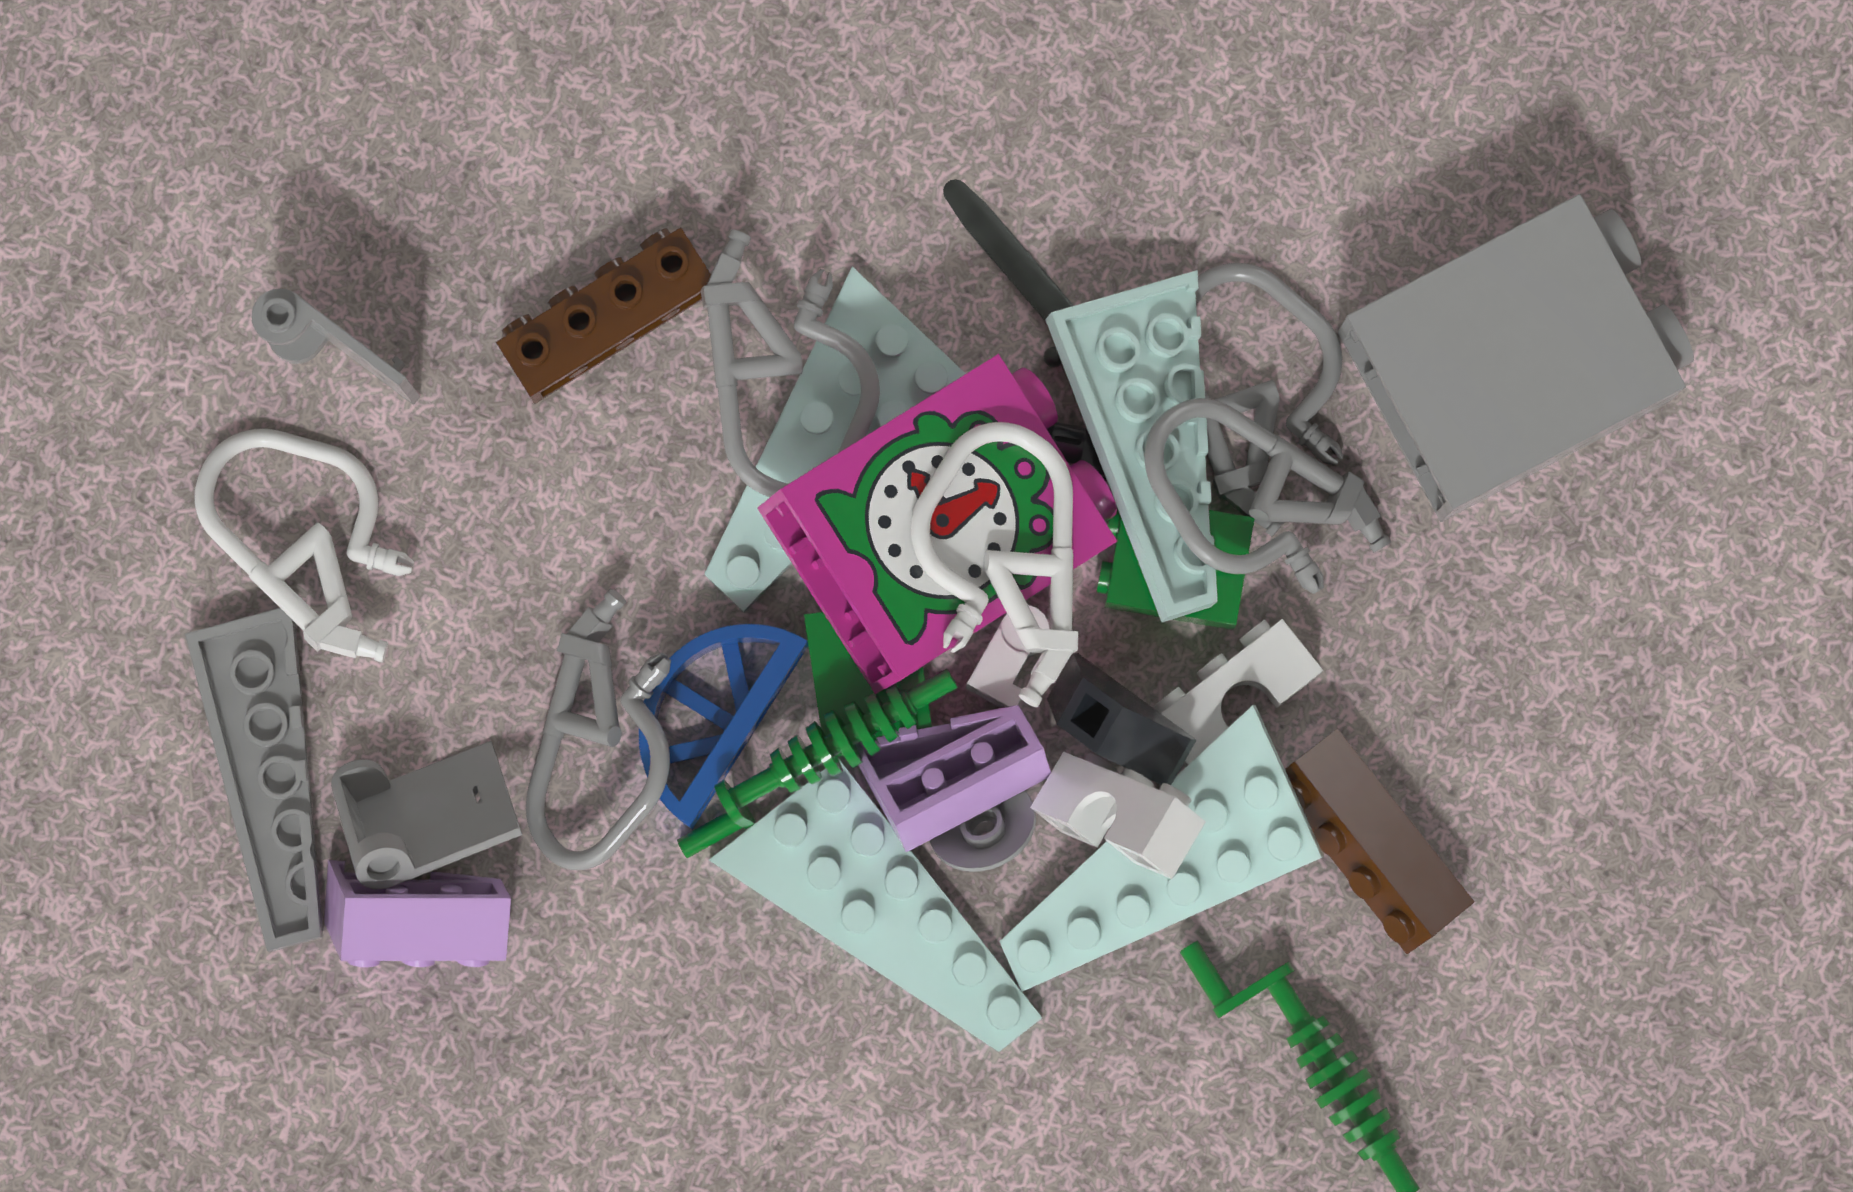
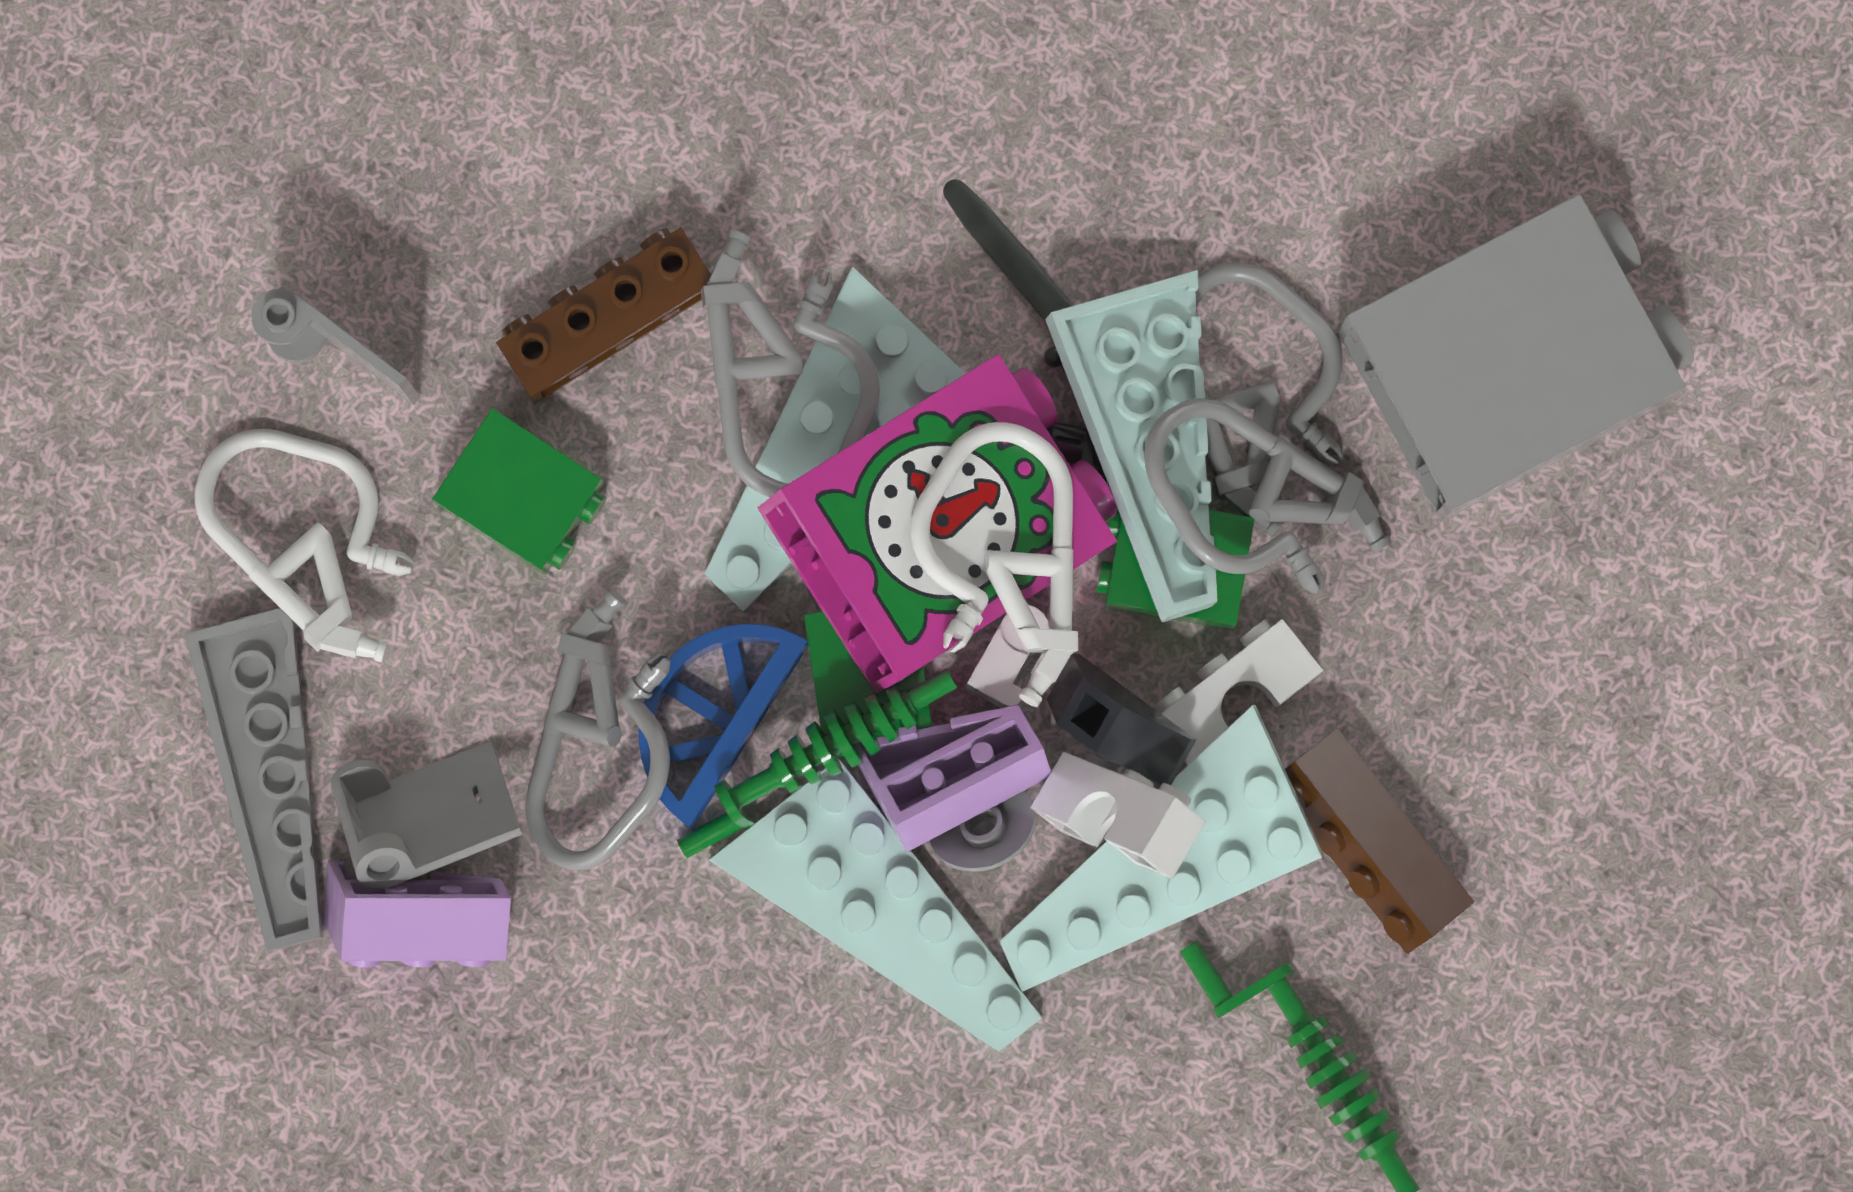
none -> green brick [432,408,607,576]

